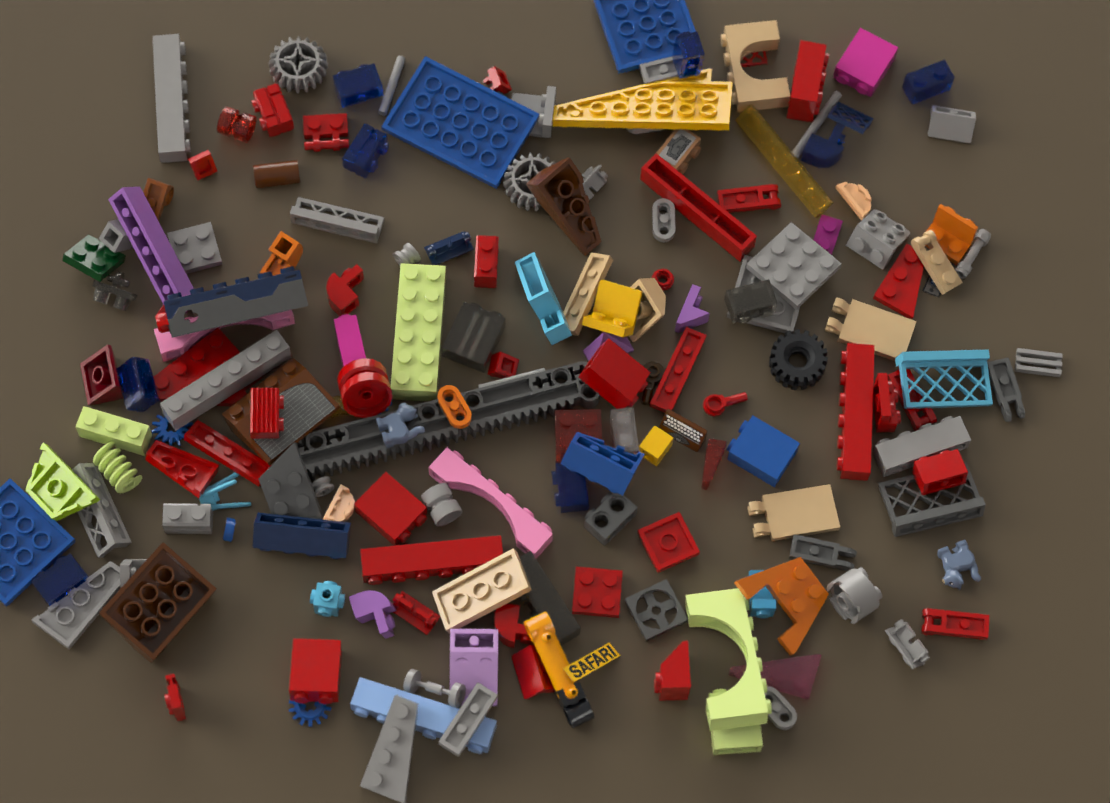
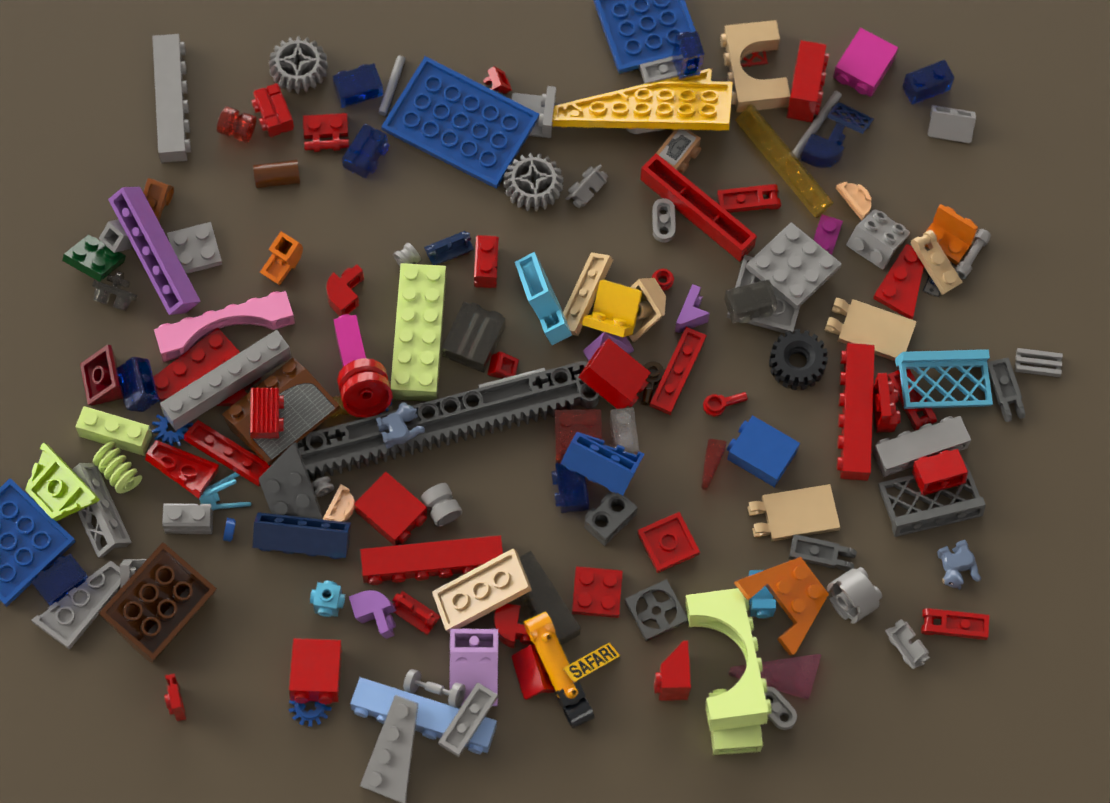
piece [155,266,308,338] -> none
red tile [188,150,217,180] -> none
light grey fence [290,197,384,243] -> none
bright pink arch [429,448,553,561] -> none
orange plate [437,385,472,429] -> none
reddish brown wedge [526,157,602,256] -> none
yellow panel [638,426,673,467] -> none
slope [659,409,707,452] -> none

